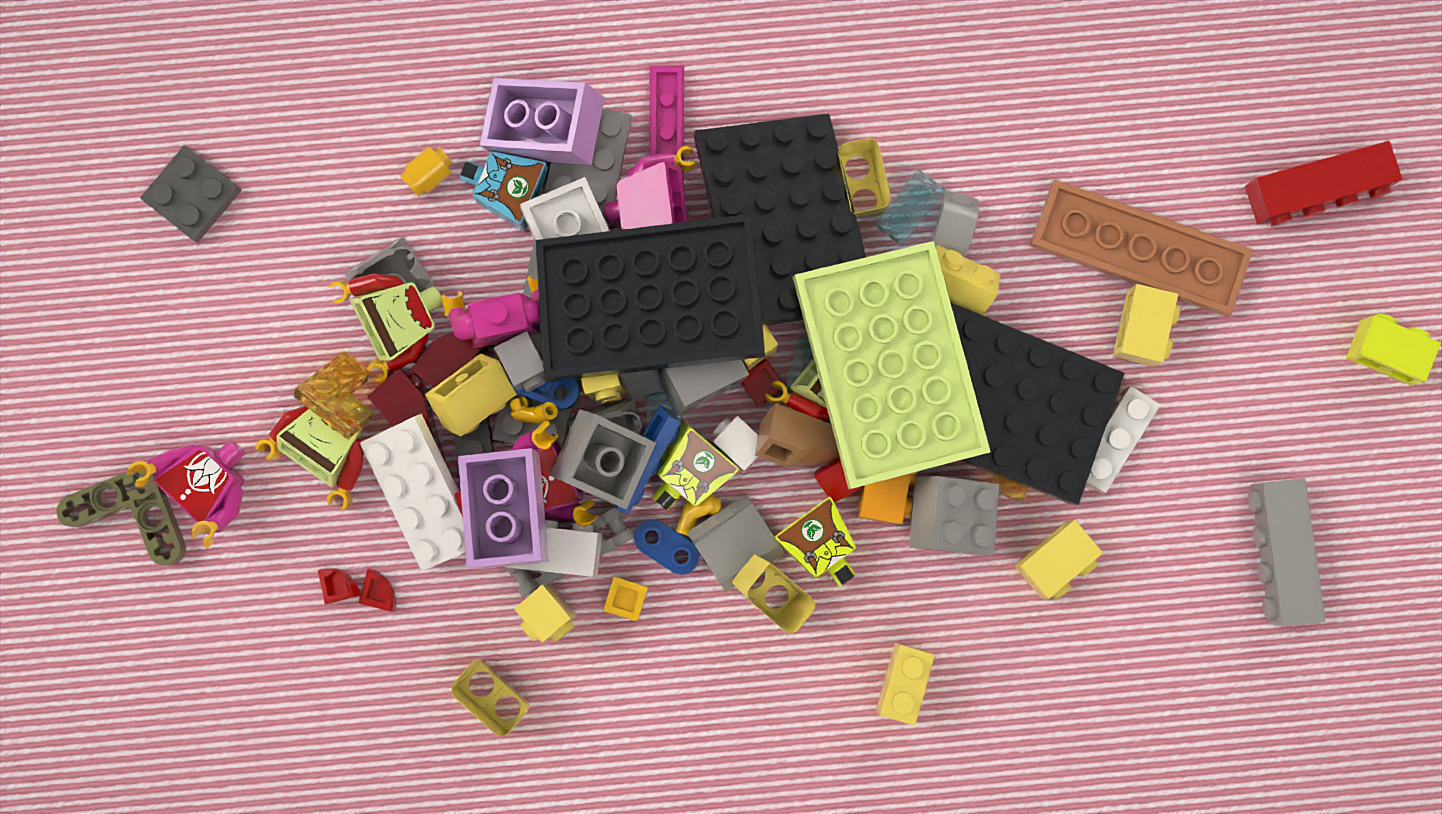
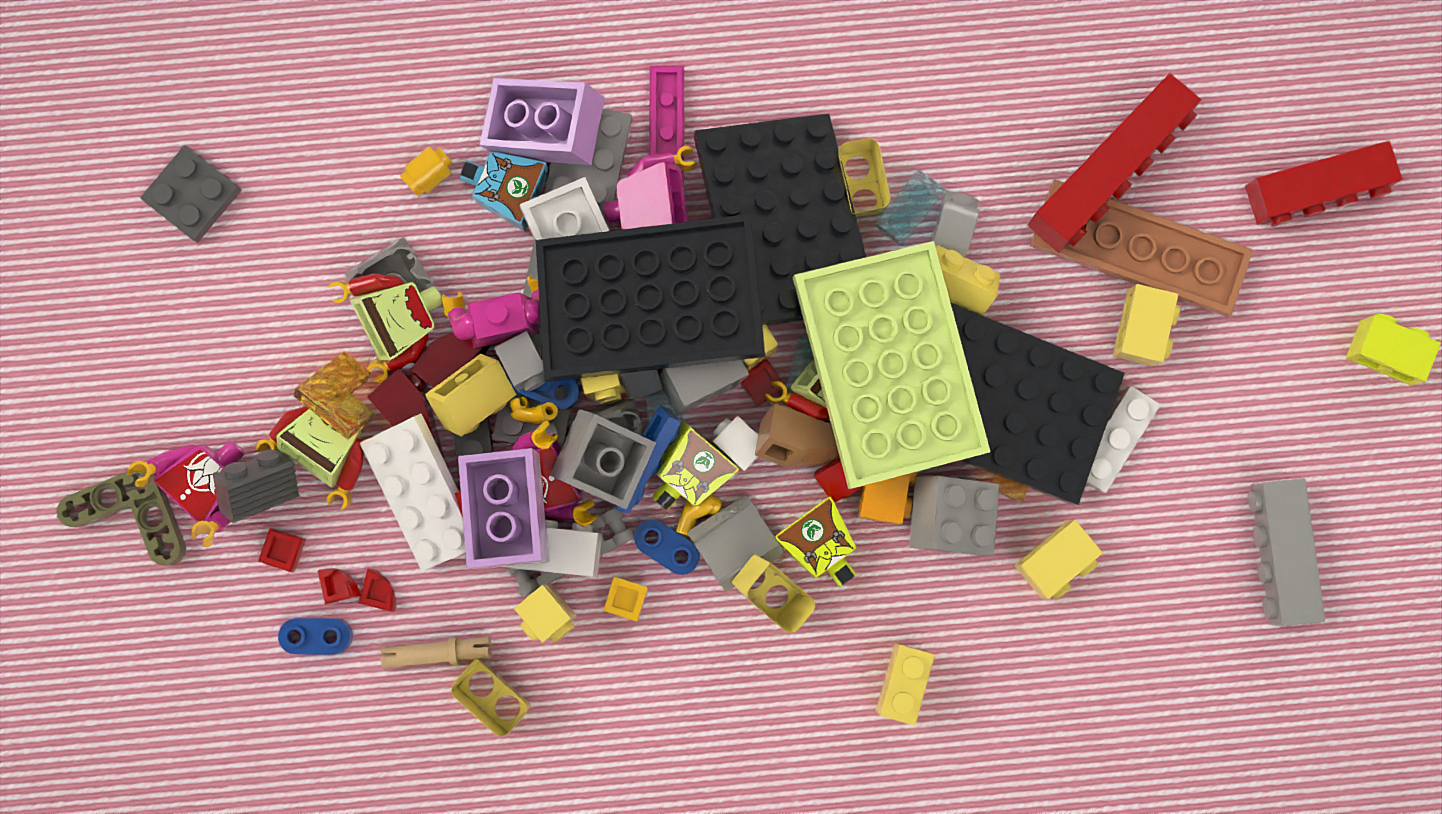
none -> dark grey brick [213,450,300,523]
none -> red tile [258,528,306,573]
none -> blue plate [278,618,353,655]
none -> tan pin [381,636,492,670]
none -> red brick [1027,73,1202,253]

